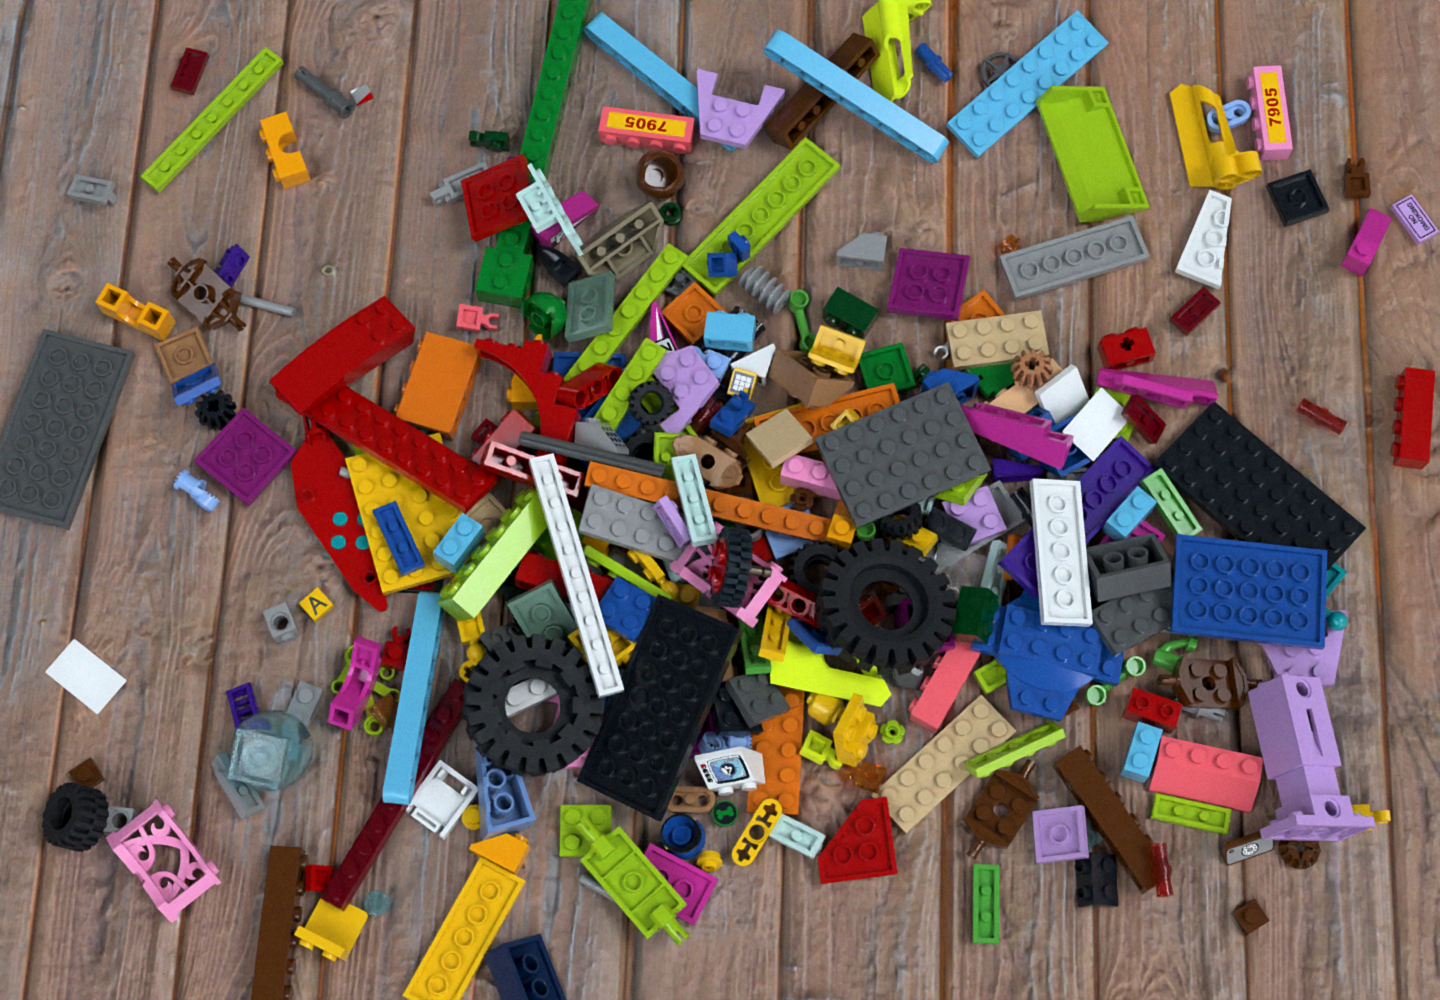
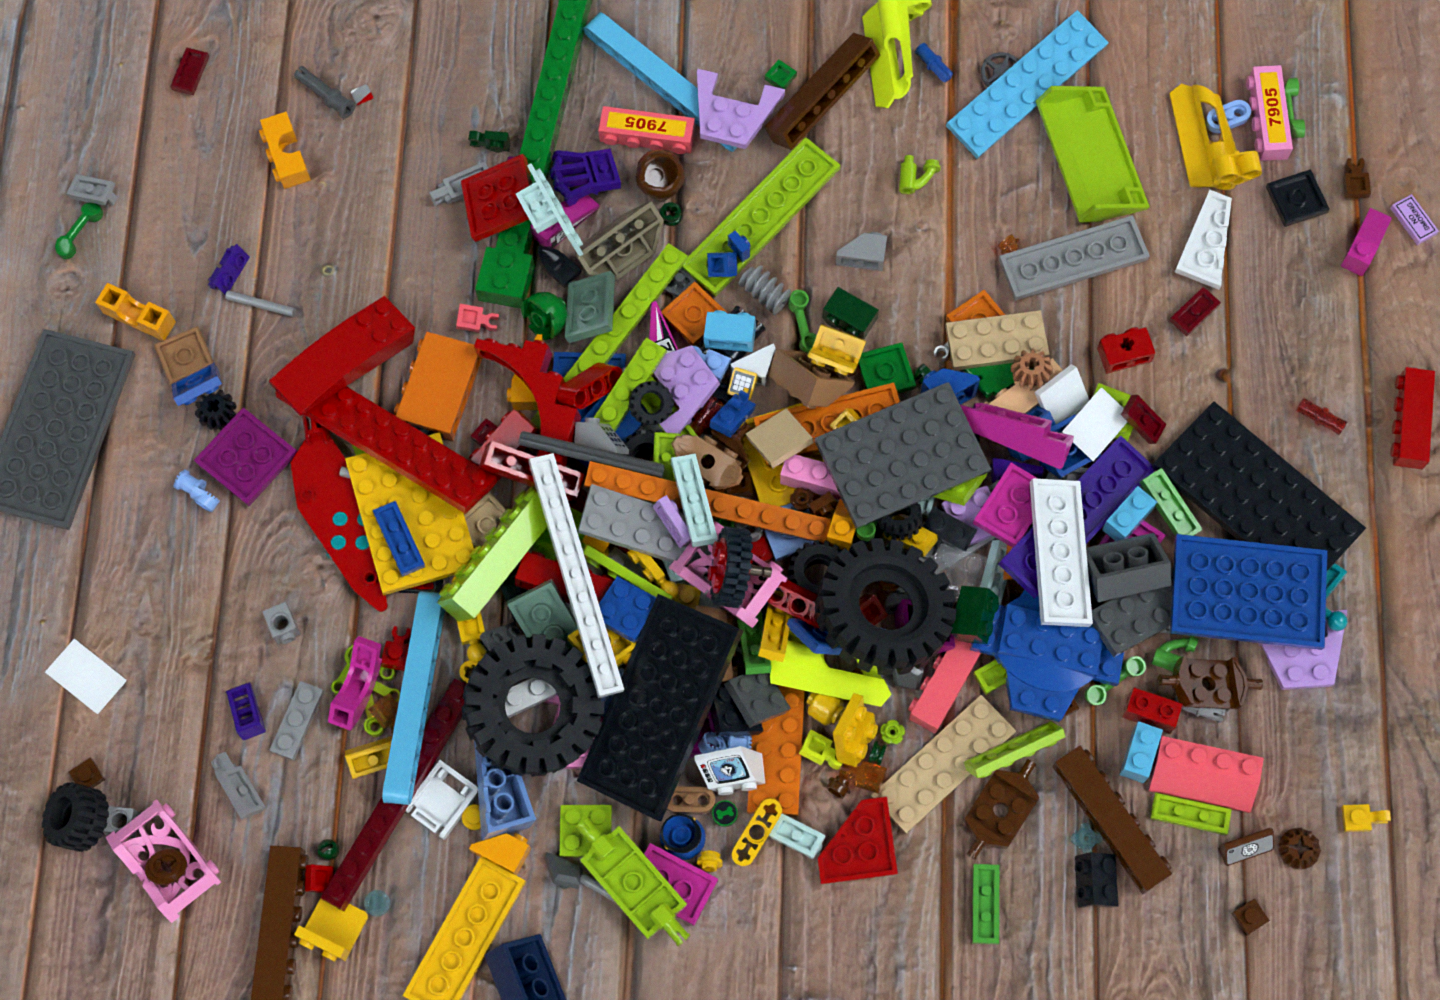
lime plate [140,47,284,193] -> none
reddish brown plate [167,257,246,332] -> none
clear light blue plate [228,710,314,791] -> none
yellow tile [299,587,335,623] -> none
medium azure brick [433,513,484,574] -> none
medium azure beam [763,30,949,164] -> none
magenta plate [887,248,970,321] -> none
lavender plate [1032,805,1089,864] -> none
dark pink wedge [1095,368,1218,409] -> none
clear red pin [1149,843,1174,898] -> none
lavender brick [1248,672,1376,841] -> none
none -> green bar [55,202,103,259]
none -> reddish brown gear [145,849,188,888]
none -> dark green hinge [318,839,339,861]
none -> yellow slope [345,736,393,779]
none -> dark grey piece [544,852,581,889]
none -> dark purple plate [550,149,621,206]
none -> green plate [765,59,797,89]
none -> reddish brown plate [809,491,837,517]
none -> reddish brown plate [826,776,851,799]
none -> dark green bush [868,741,887,766]
none -> lime plant [899,155,941,194]
none -> dark pink plate [972,463,1038,548]
none -> bright green bar [1284,78,1305,138]

